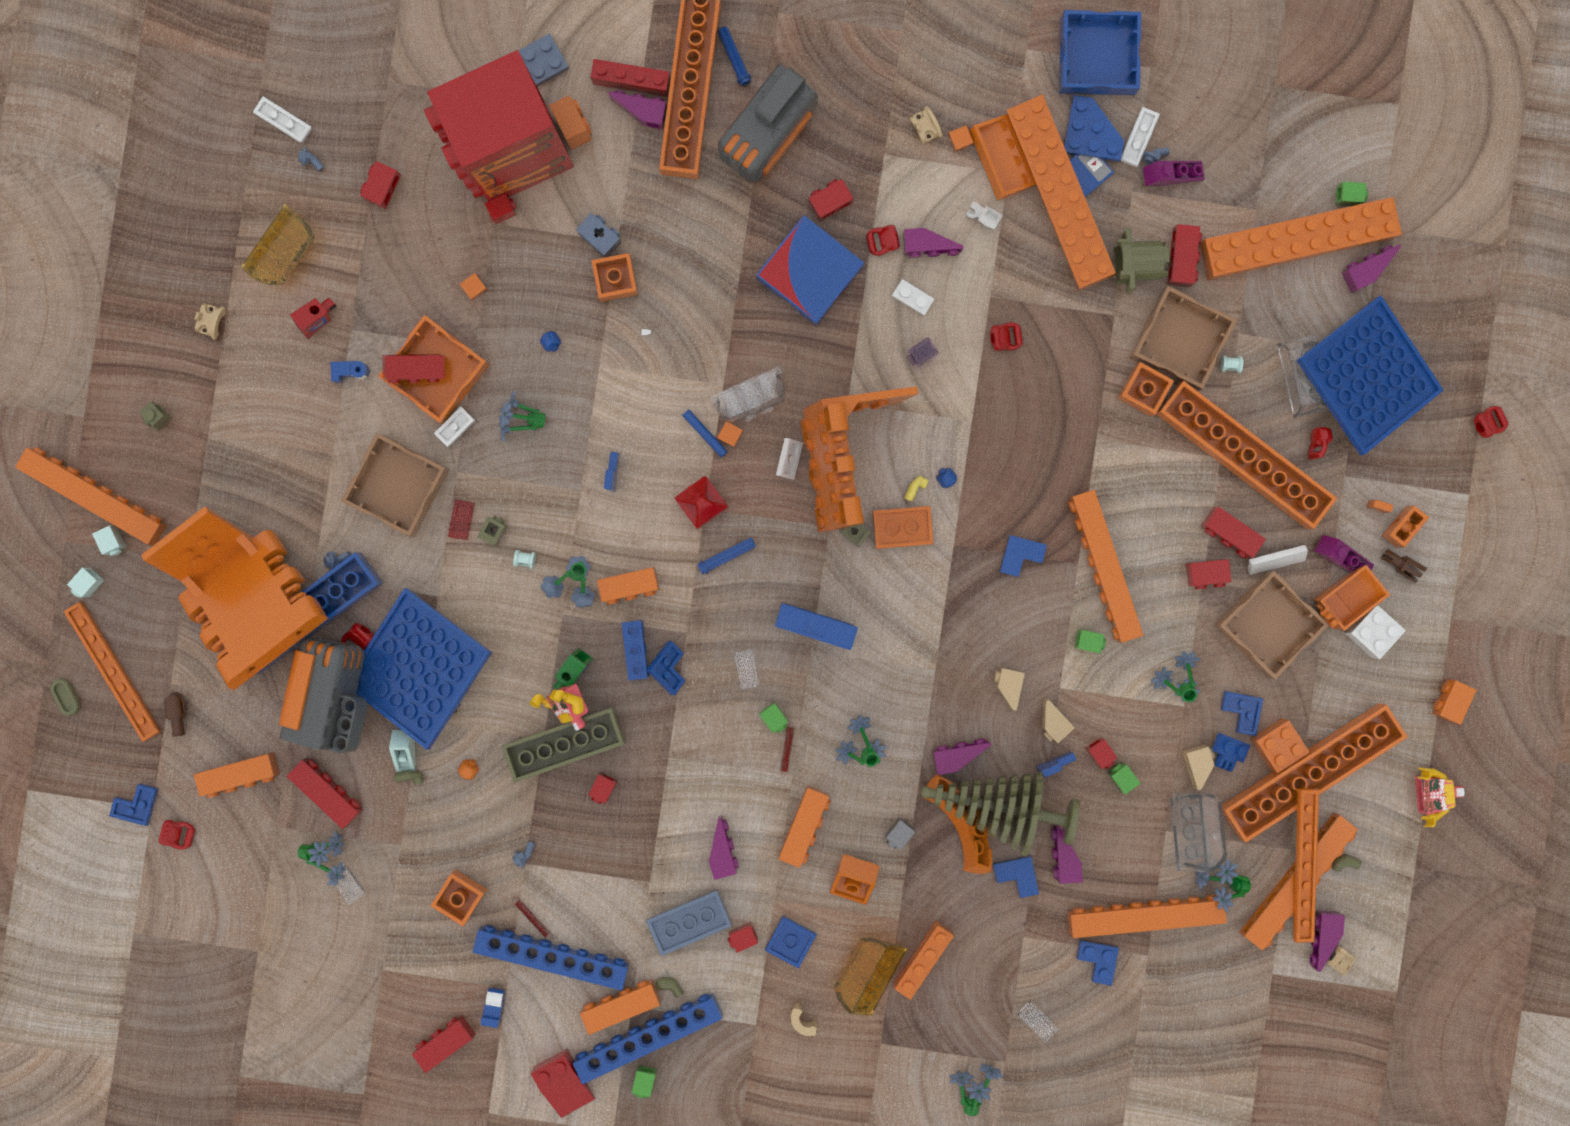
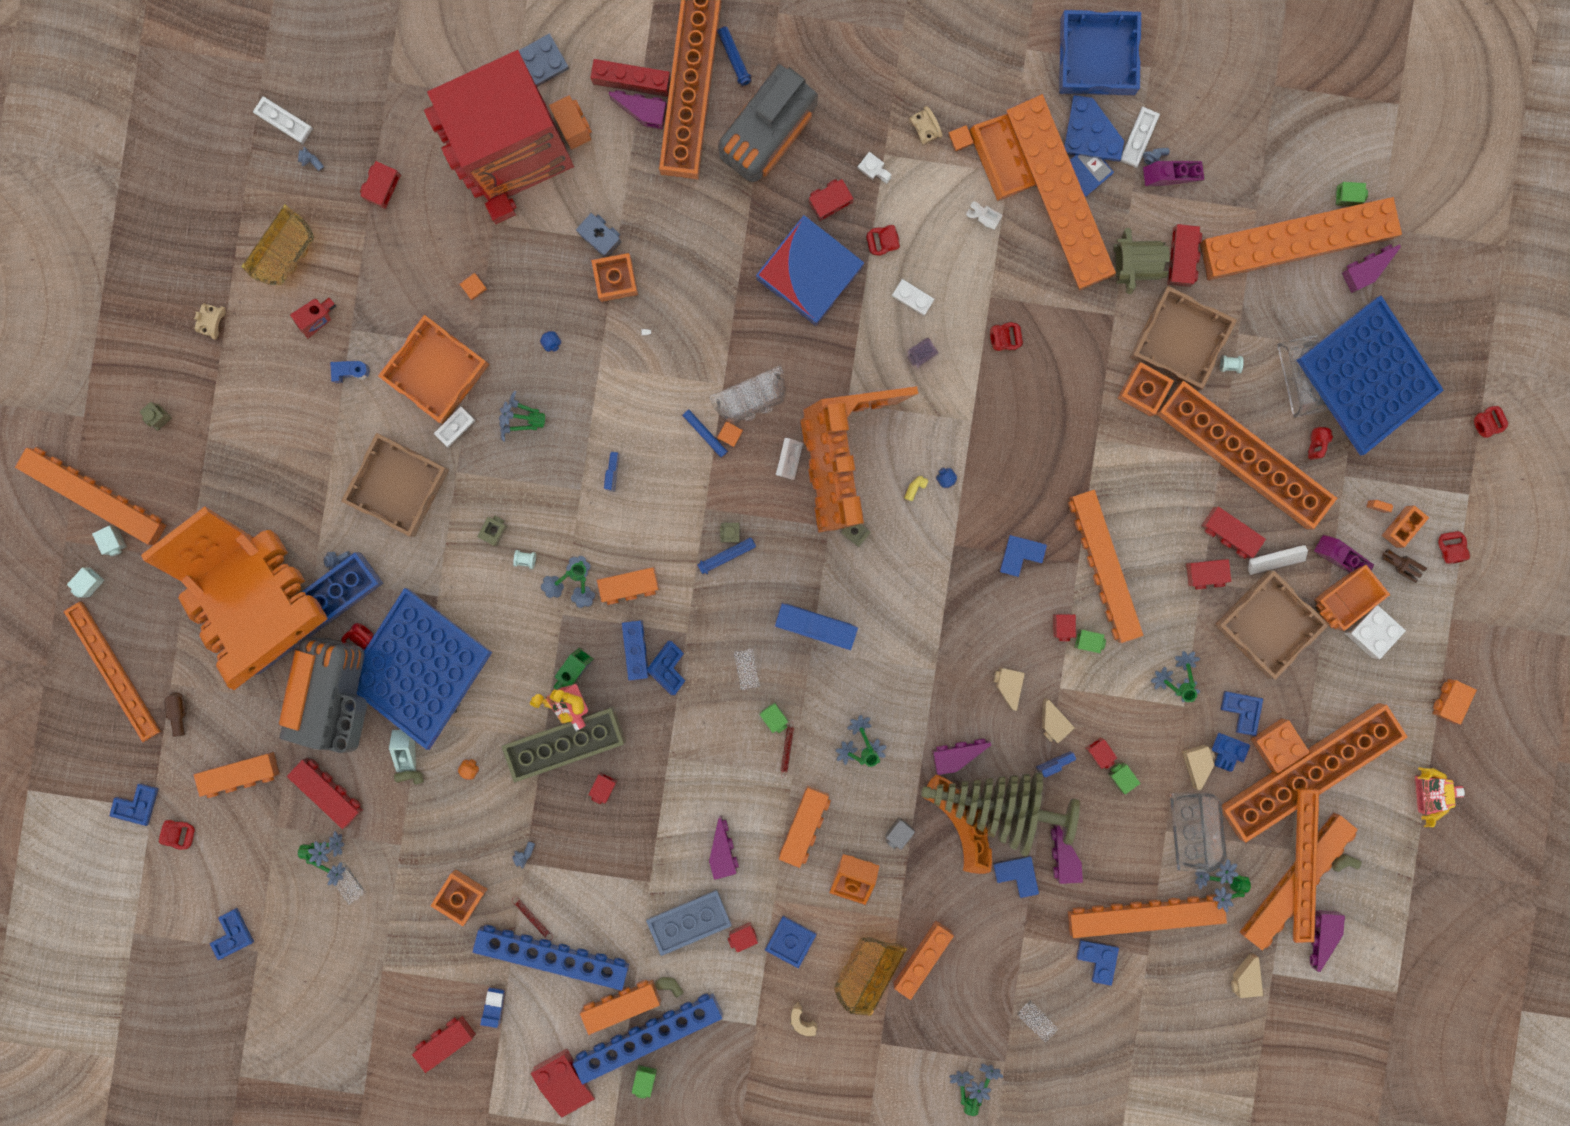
olive tile [50,679,81,716] -> none
red brick [382,354,445,383] -> none
clear red tile [448,499,475,540] -> none
red piece [674,475,729,530] -> none
orange plate [873,506,934,549] -> none
magenta slope [903,228,963,258] -> none
tan piece [1326,945,1356,976] -> none
none -> blue tile [209,908,254,960]
none -> olive brick [720,523,740,543]
none -> white plate [858,152,892,184]
none -> red brick [1053,614,1076,641]
none -> tan slope [1231,953,1263,998]
none -> red piece [1438,531,1470,564]

